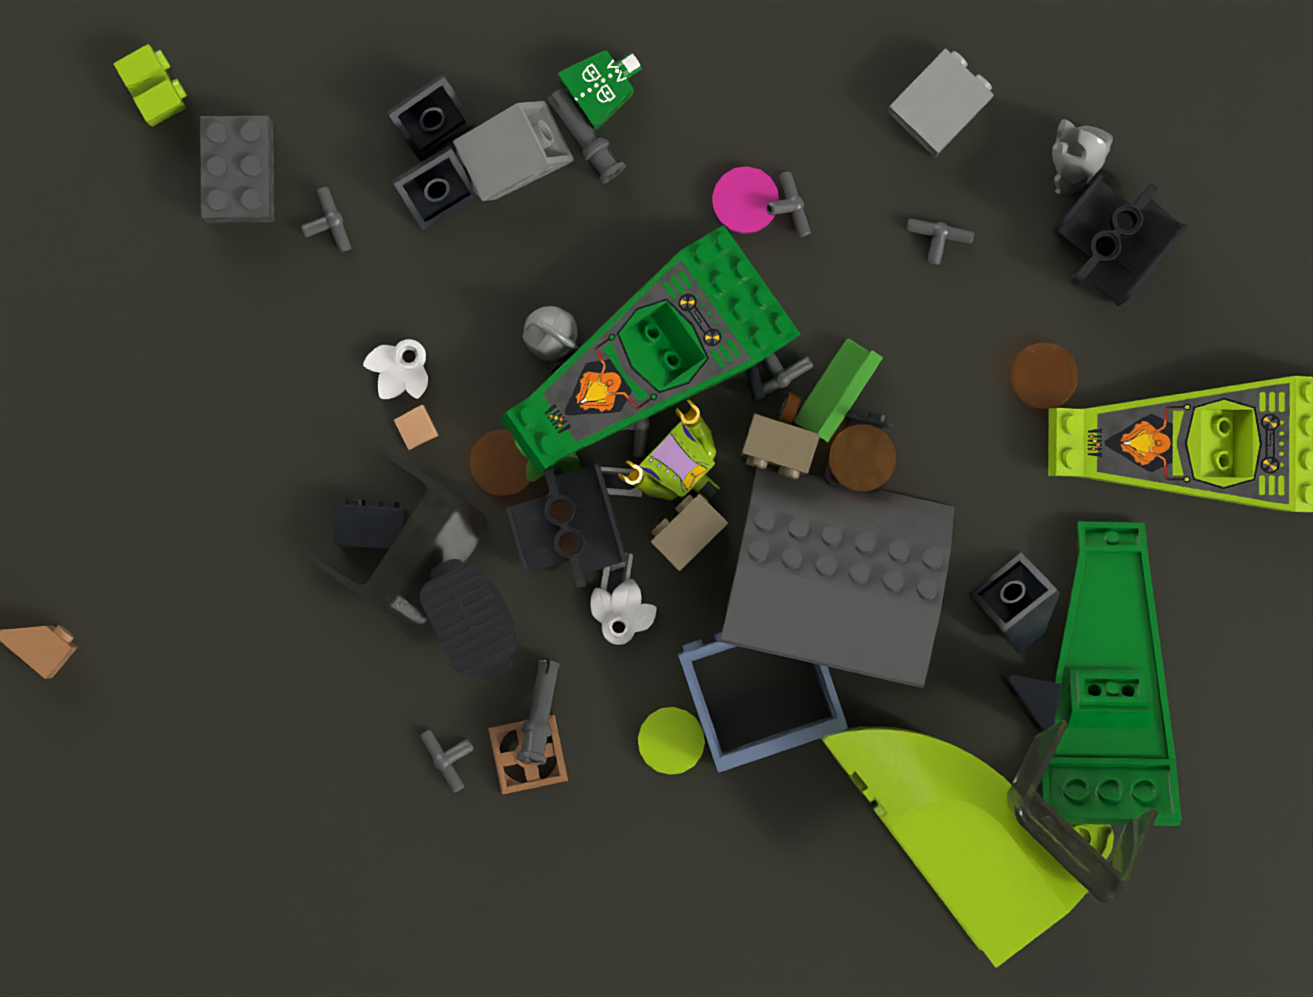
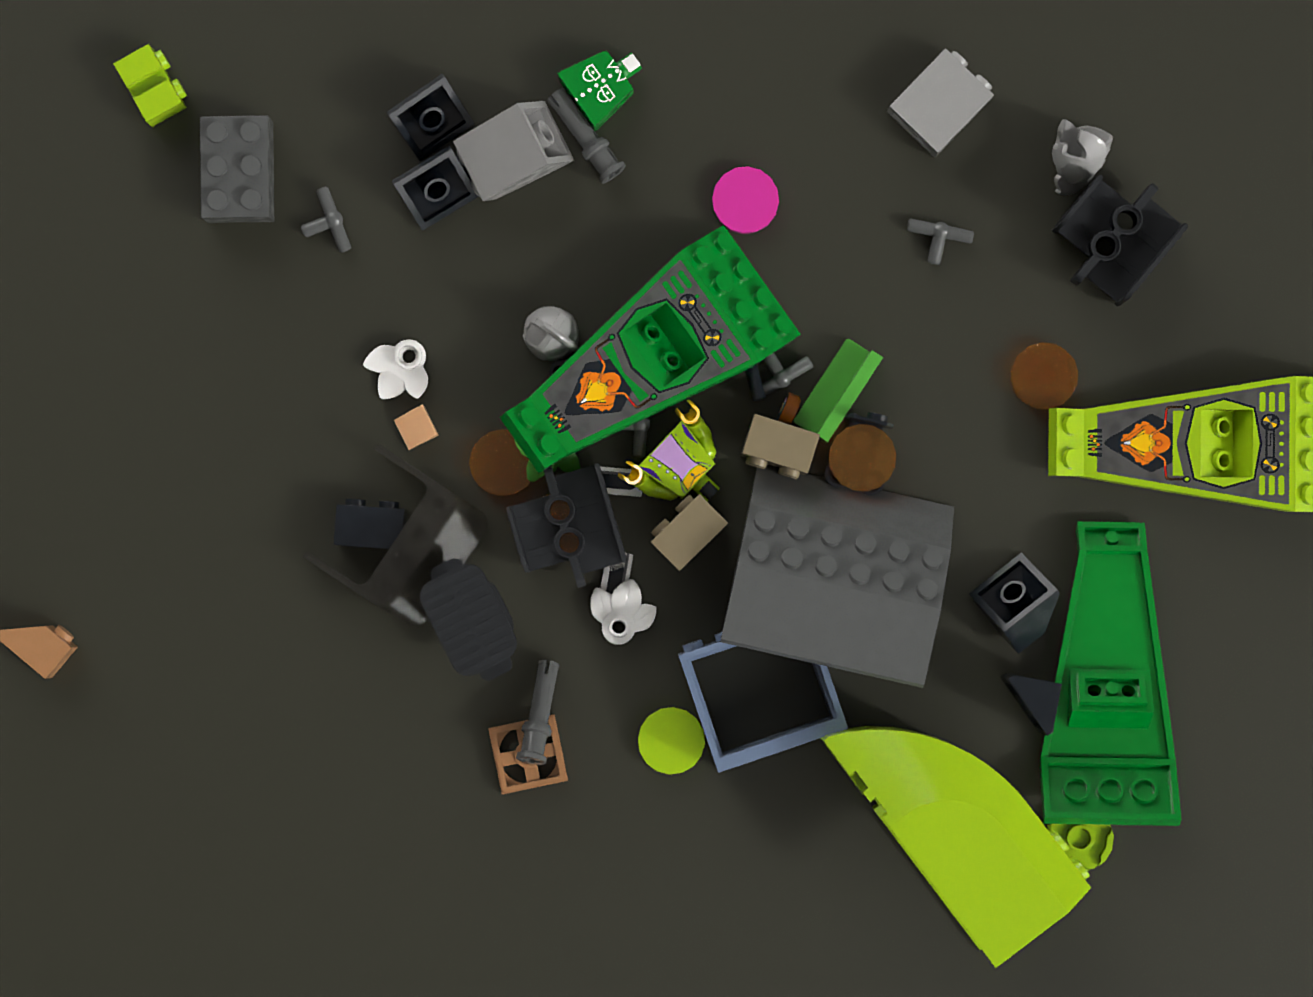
dark grey piece [420,730,474,793] -> none
dark grey piece [766,171,811,238] -> none
clear smoke windscreen [1007,720,1159,903] -> none

